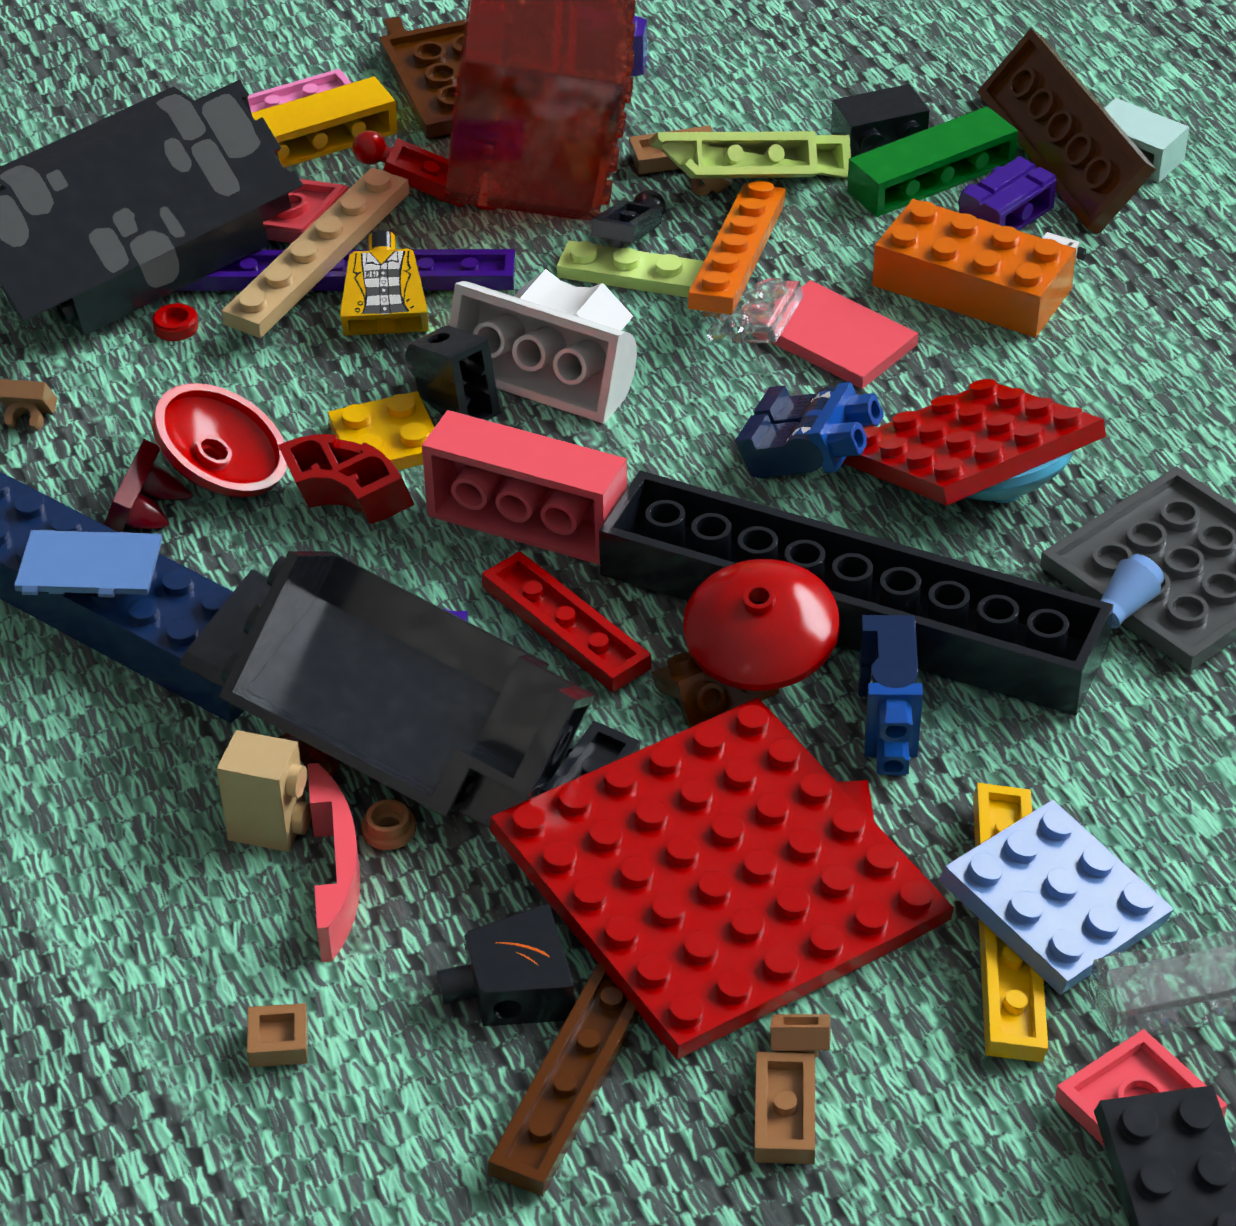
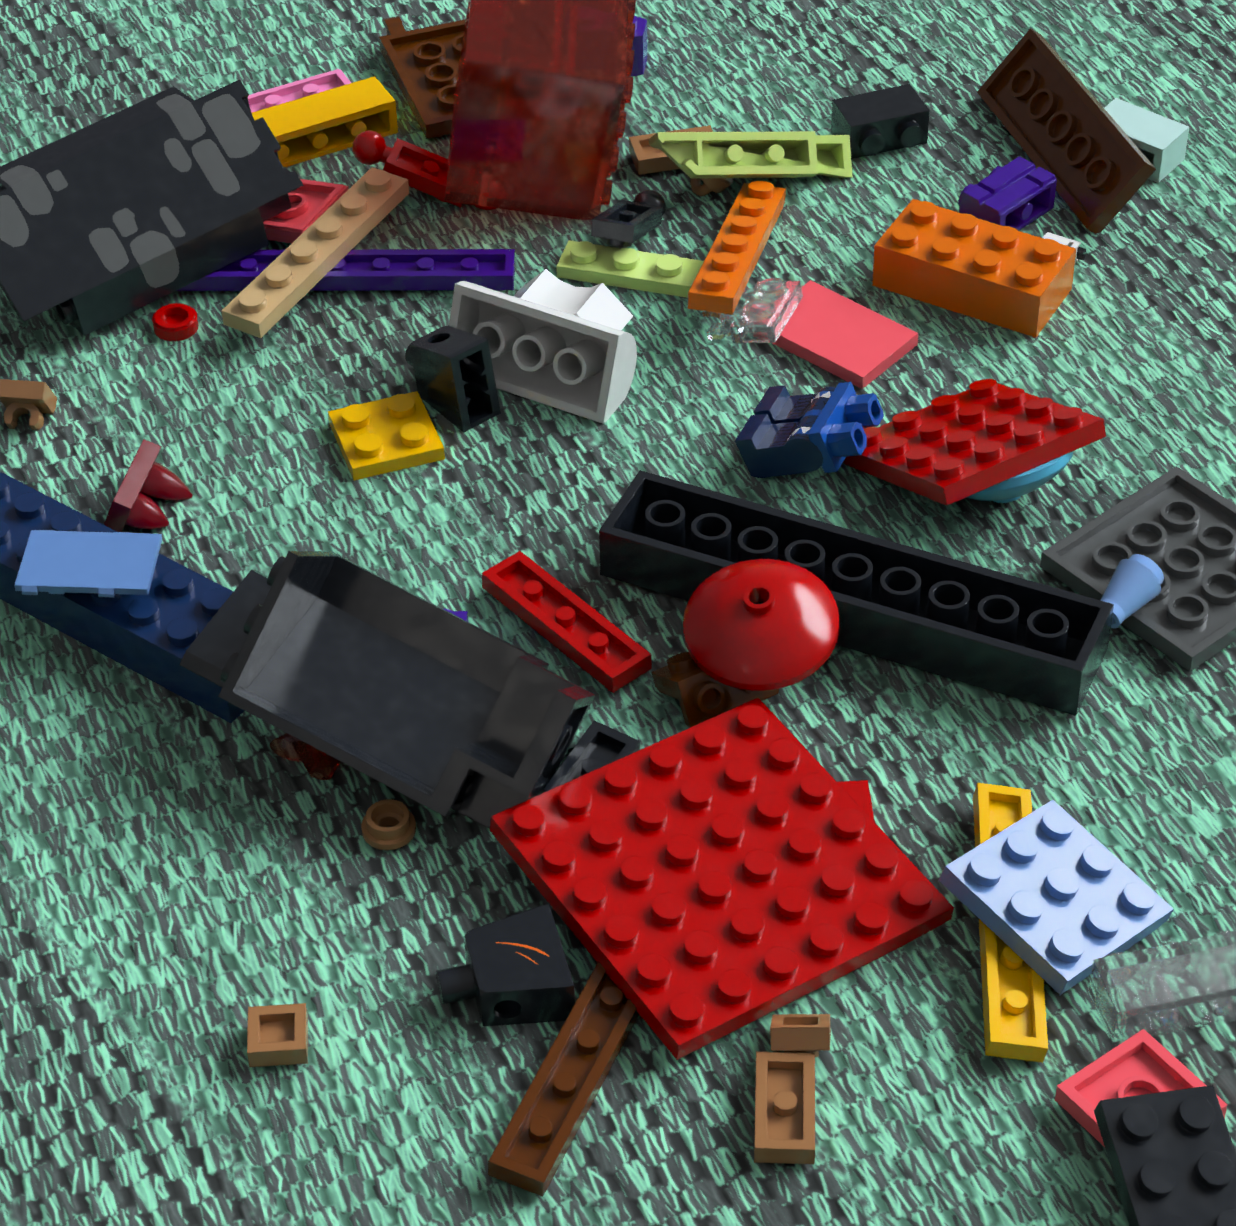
red dish [151,383,287,497] -> none
tan brick [216,730,311,852] -> none
red brick [278,434,415,524] -> none
coral slope [308,763,360,962] -> none
torso [340,230,429,336] -> none
coral brick [422,410,627,565] -> none
green brick [847,106,1018,217] -> none
hips [858,615,923,775] -> none

